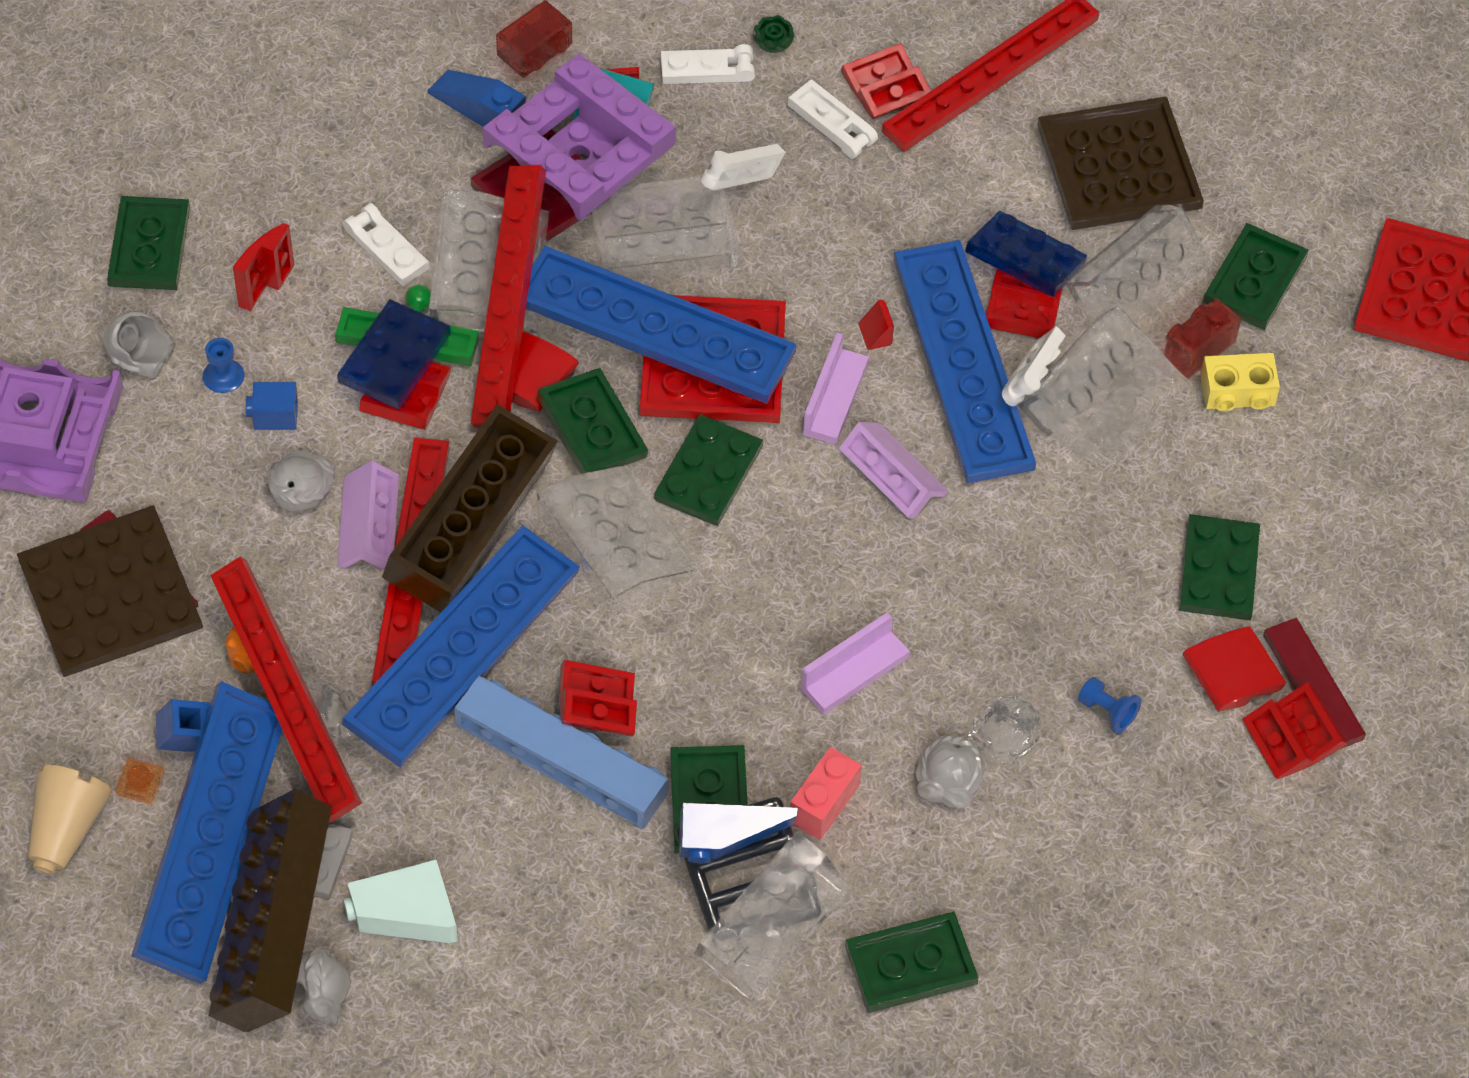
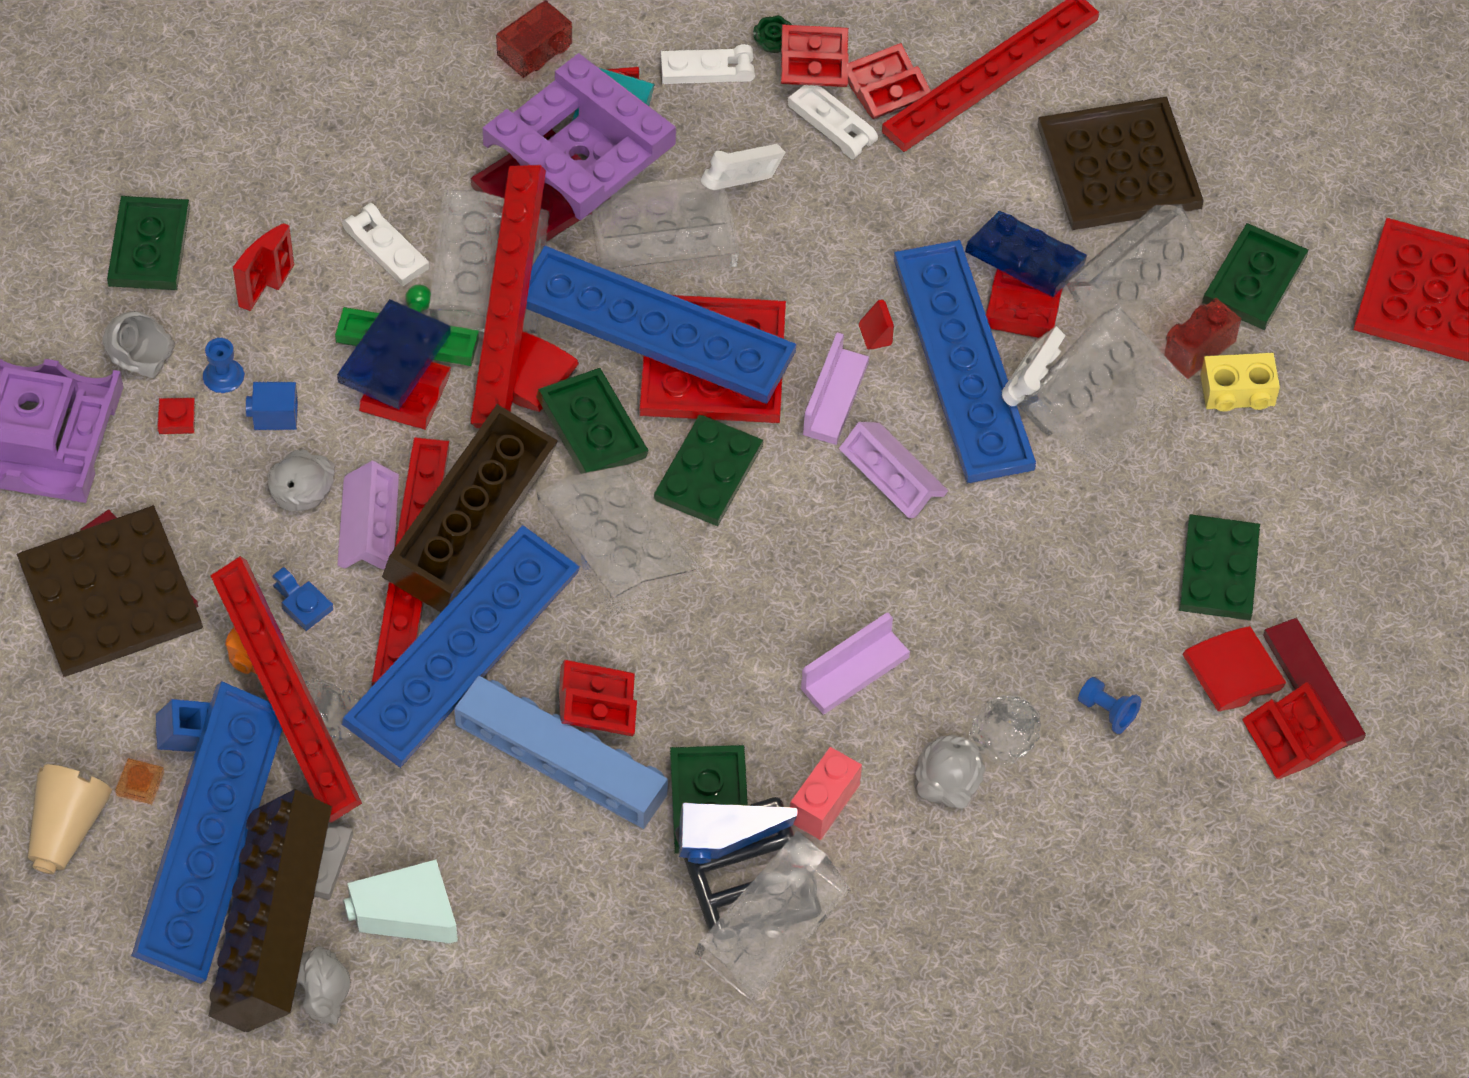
blue slope [427,70,526,127] -> none
dark green plate [845,911,979,1013] -> none
none -> red plate [158,398,196,434]
none -> blue plate [272,567,333,631]
none -> slope [781,25,849,87]

